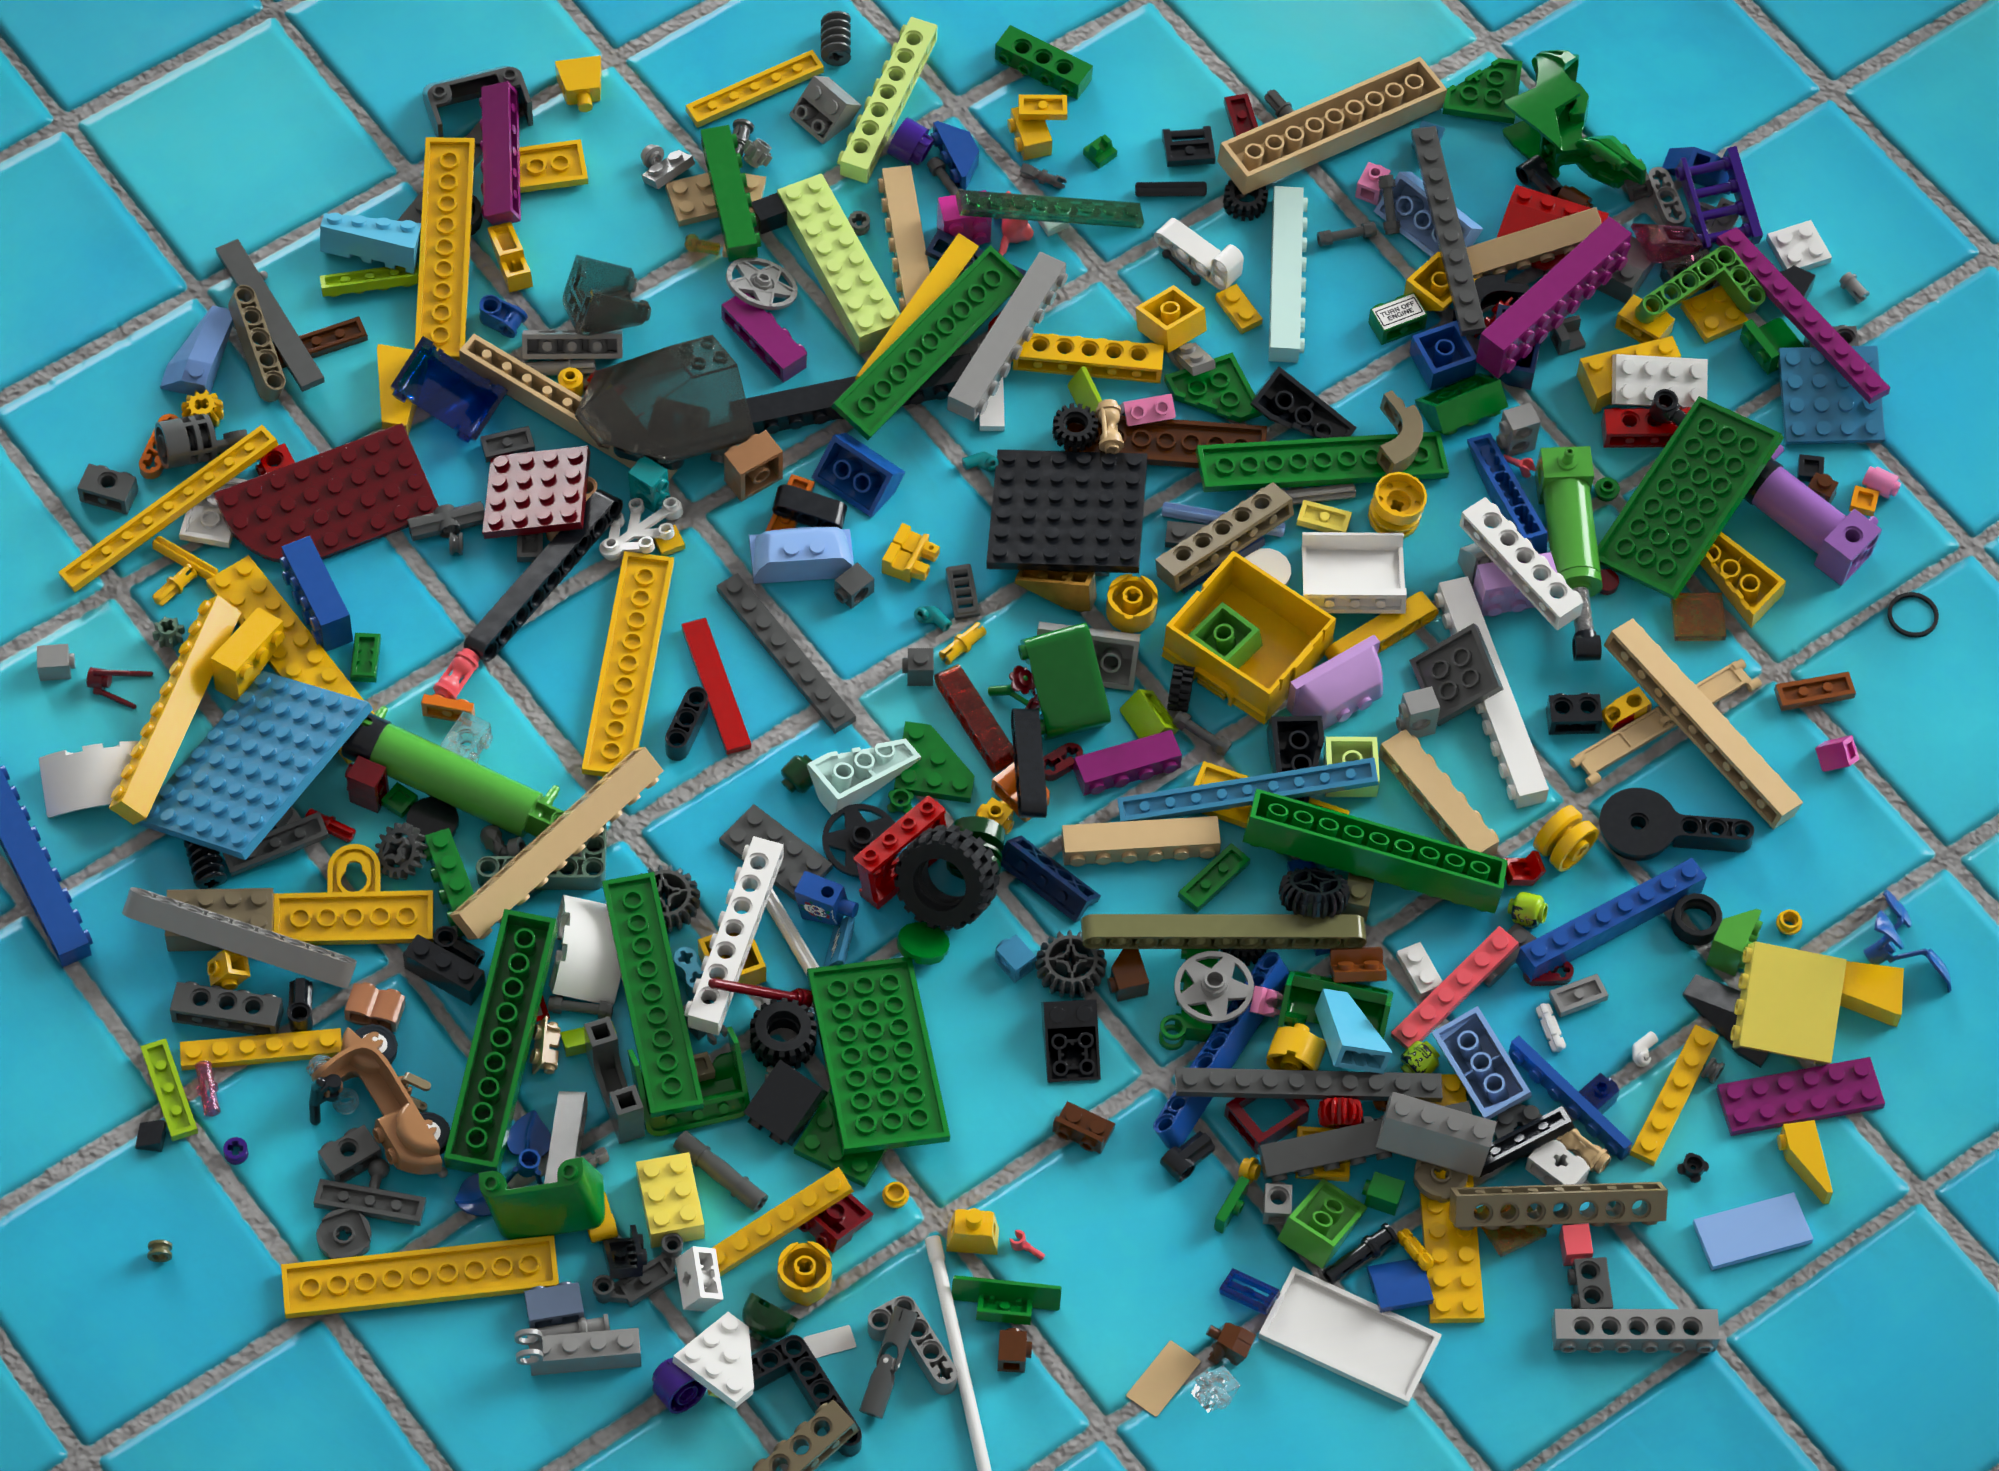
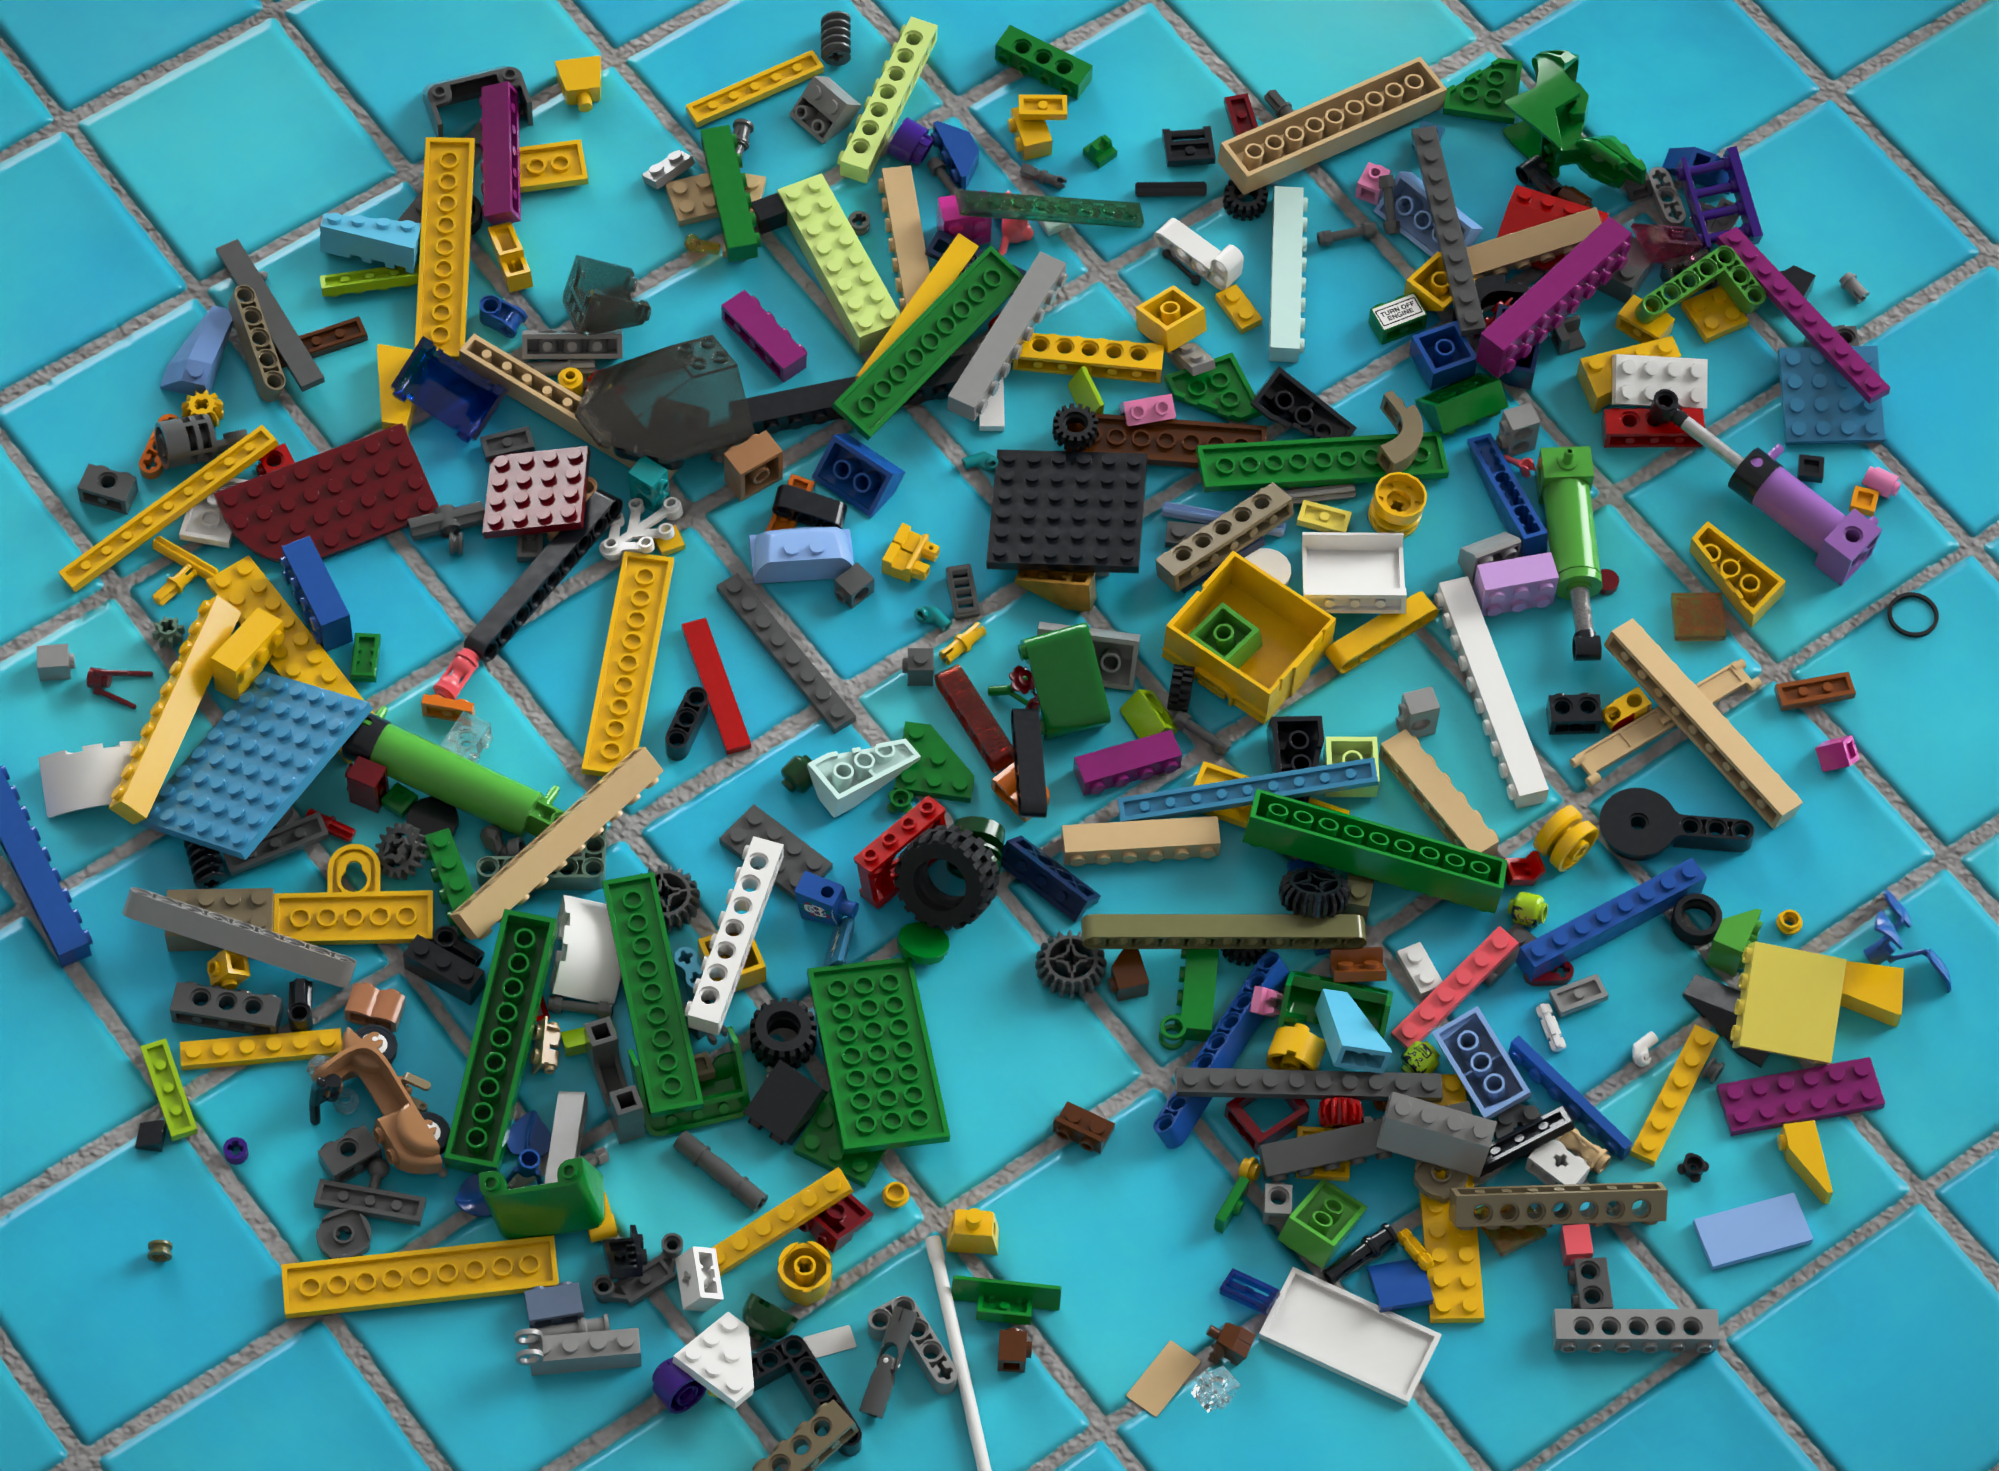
clear pink pin [195,1061,221,1117] -> none
light yellow brick [636,1152,705,1248] -> none
light grey plate [641,144,664,168] -> none
dark red piece [708,978,812,1009] -> none
light grey wheel [726,258,798,310] -> none
light grey gear [742,138,773,168] -> none
white axle [766,888,819,975] -> none
black wheel [822,804,898,878] -> none
yellow brick [975,797,1014,835] -> none
dark azure brick [995,935,1036,983] -> none
coral hand [1009,1230,1045,1260] -> none
black slope [1041,999,1101,1082] -> none
dark red beam [1043,743,1083,781] -> none
tan piece [1096,399,1124,454] -> none
yellow brick [1106,574,1158,633] -> none
black piece [1160,1131,1215,1182] -> none
light grey wheel [1174,951,1254,1024] -> none
green plate [1178,843,1250,913] -> none
lavender windscreen [1287,635,1383,730] -> none
green brick [1362,1171,1405,1216] -> none
dark grey plate [1409,623,1504,726] -> none
white brick [1459,497,1584,631] -> none
clear blue brick [1579,1072,1620,1114] -> none
green plate [1594,477,1620,502] -> none
green plate [1597,396,1784,600] -> none
green bracket [1739,318,1805,375] -> none
white plate [1766,220,1832,271] -> none
reddish brown brick [1808,472,1839,504] -> none

